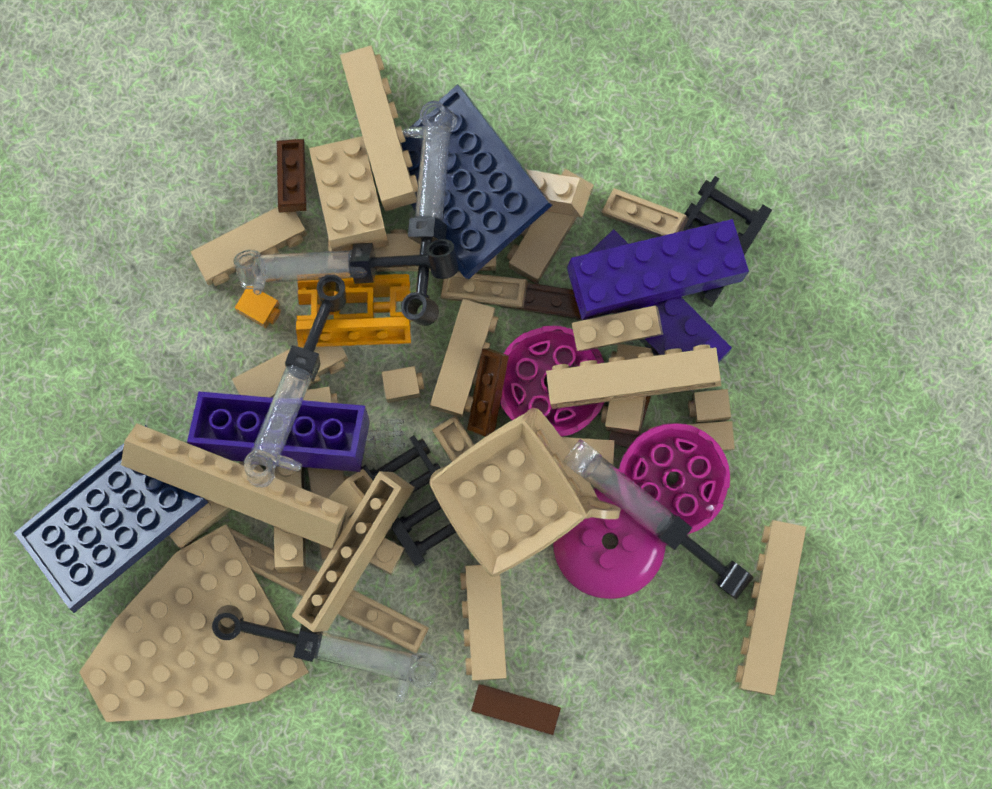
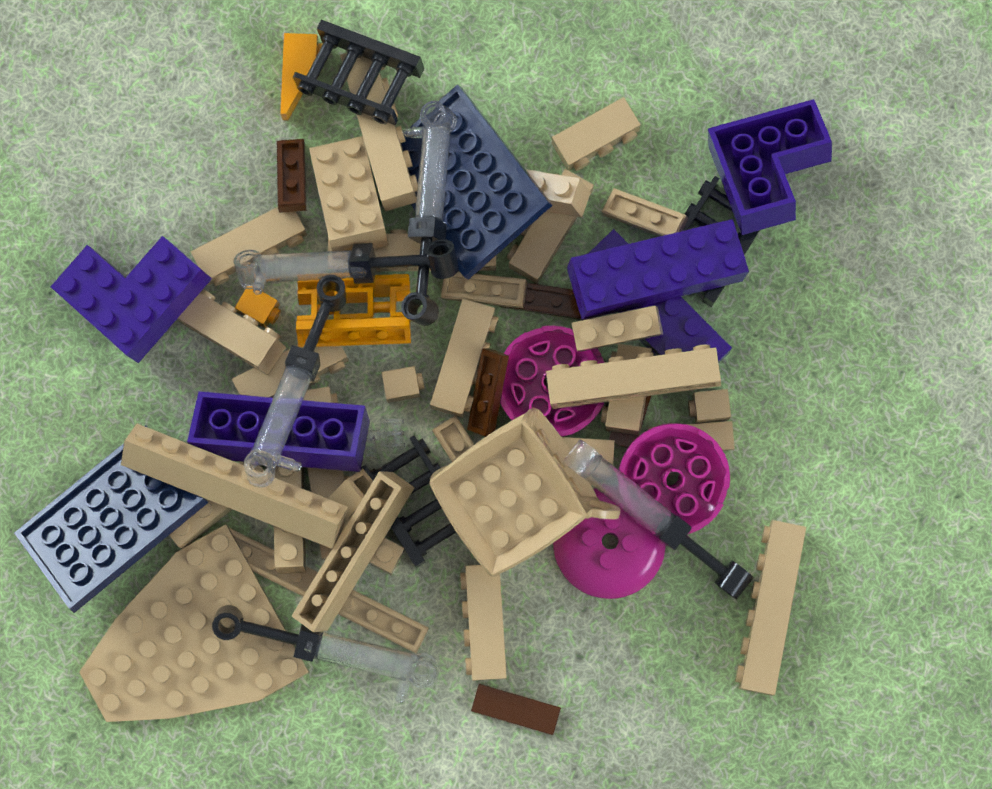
none -> dark purple brick [50,236,212,363]
none -> tan brick [177,289,286,375]
none -> light orange slope [280,33,323,120]
none -> black fence [293,19,425,125]
none -> tan brick [551,97,641,171]
none -> dark purple brick [708,99,832,235]

